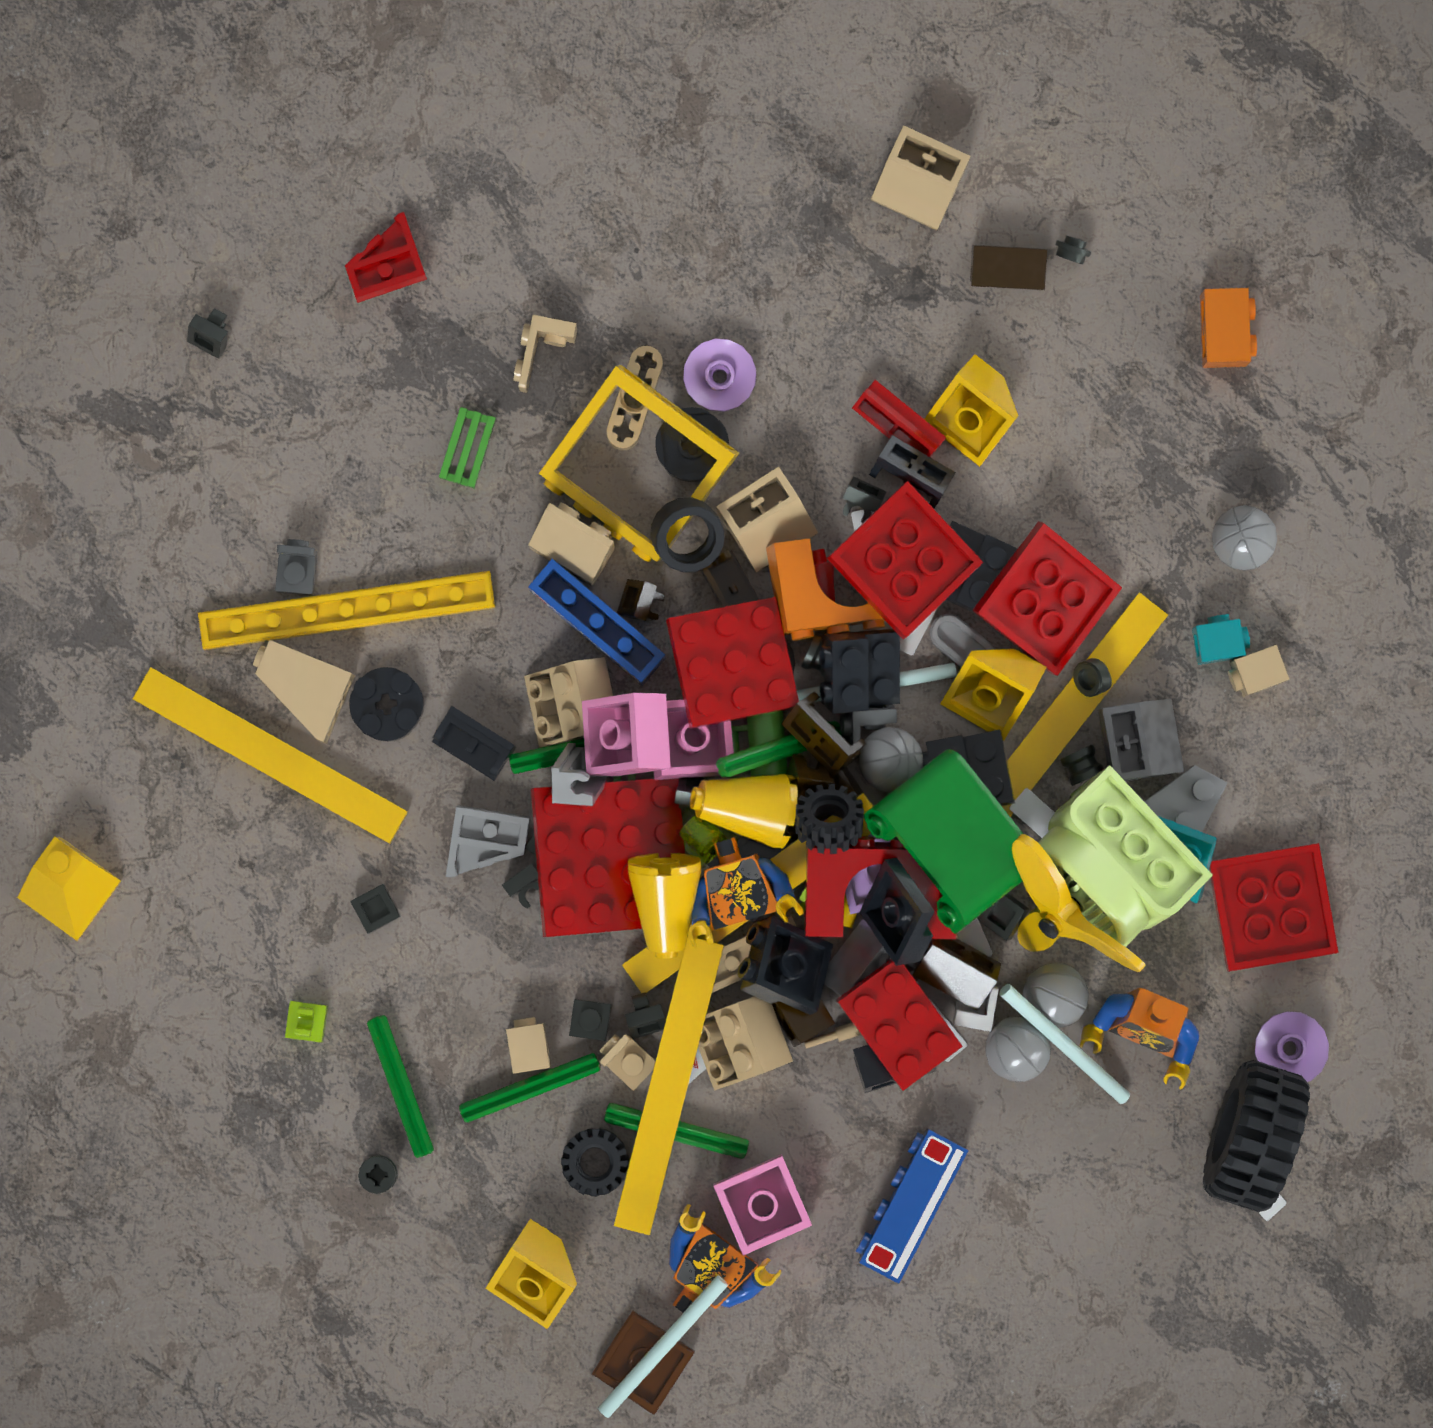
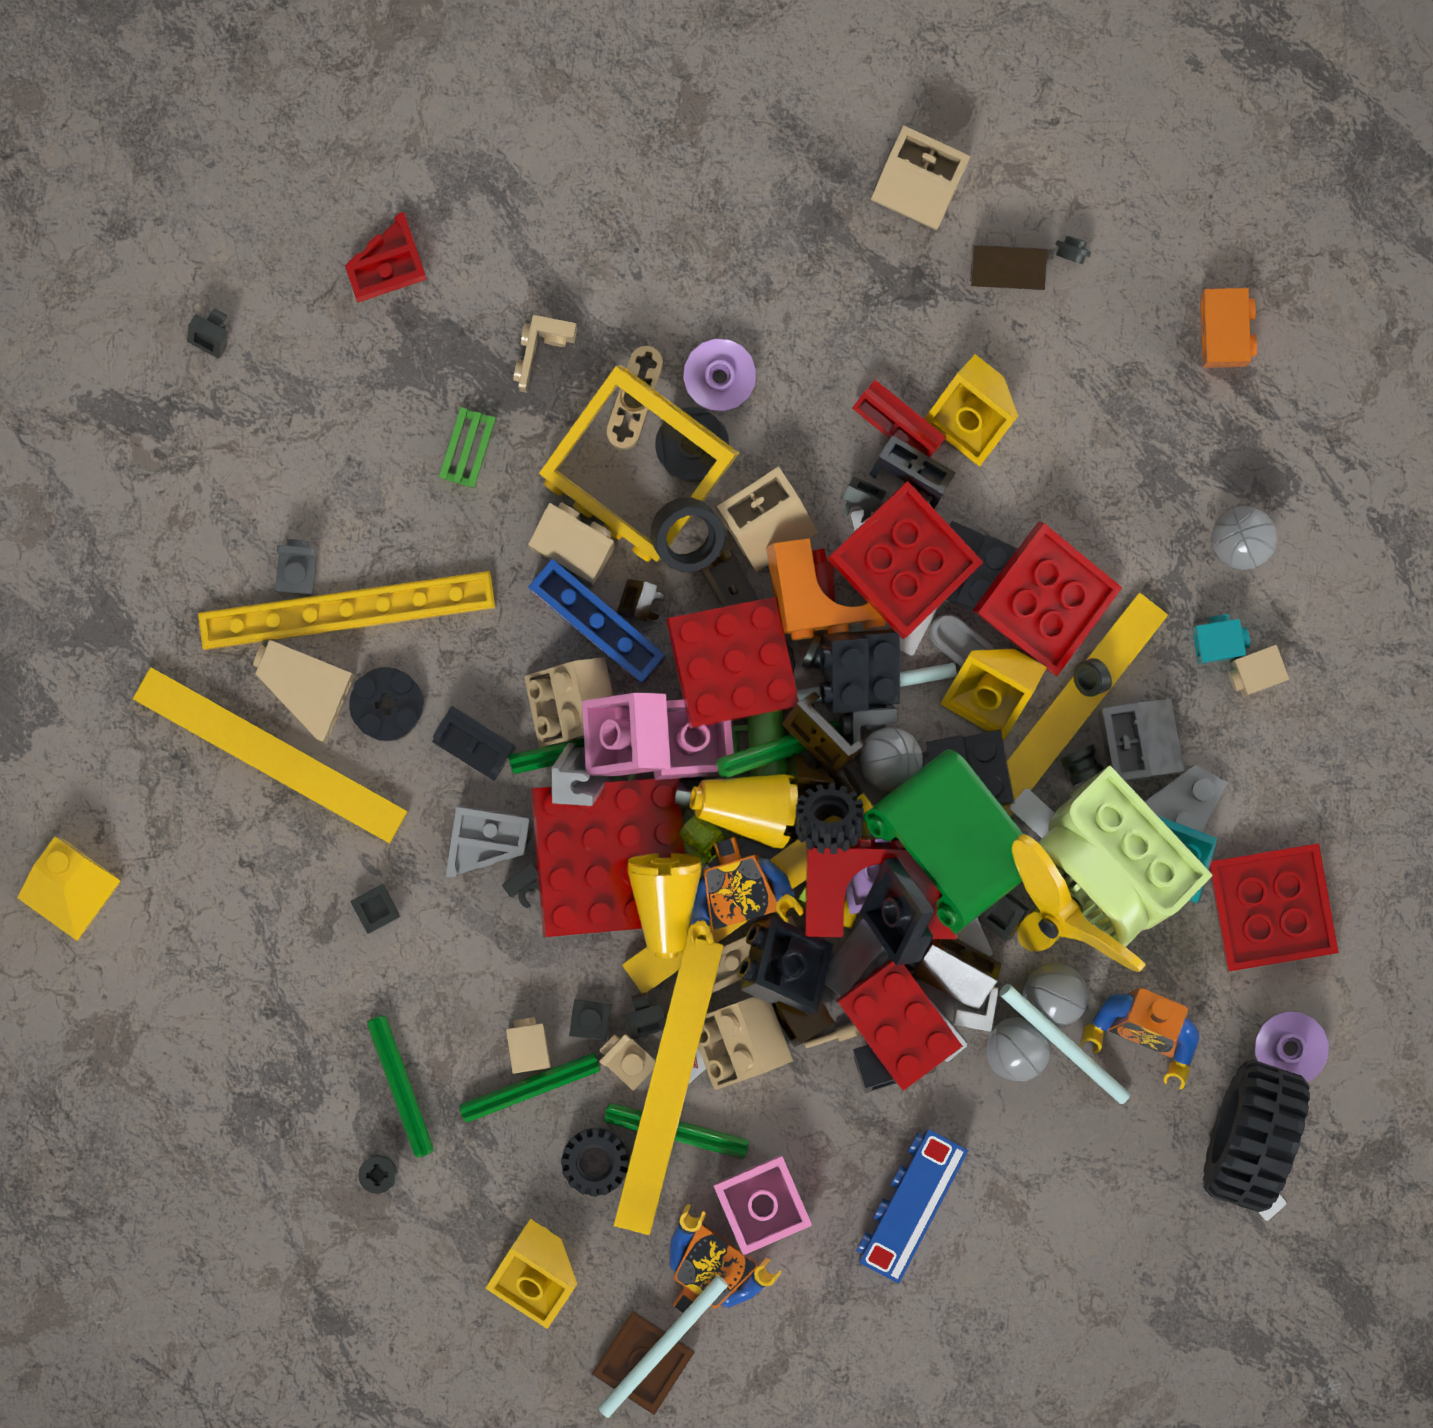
lime tile [285,1001,328,1043] -> none

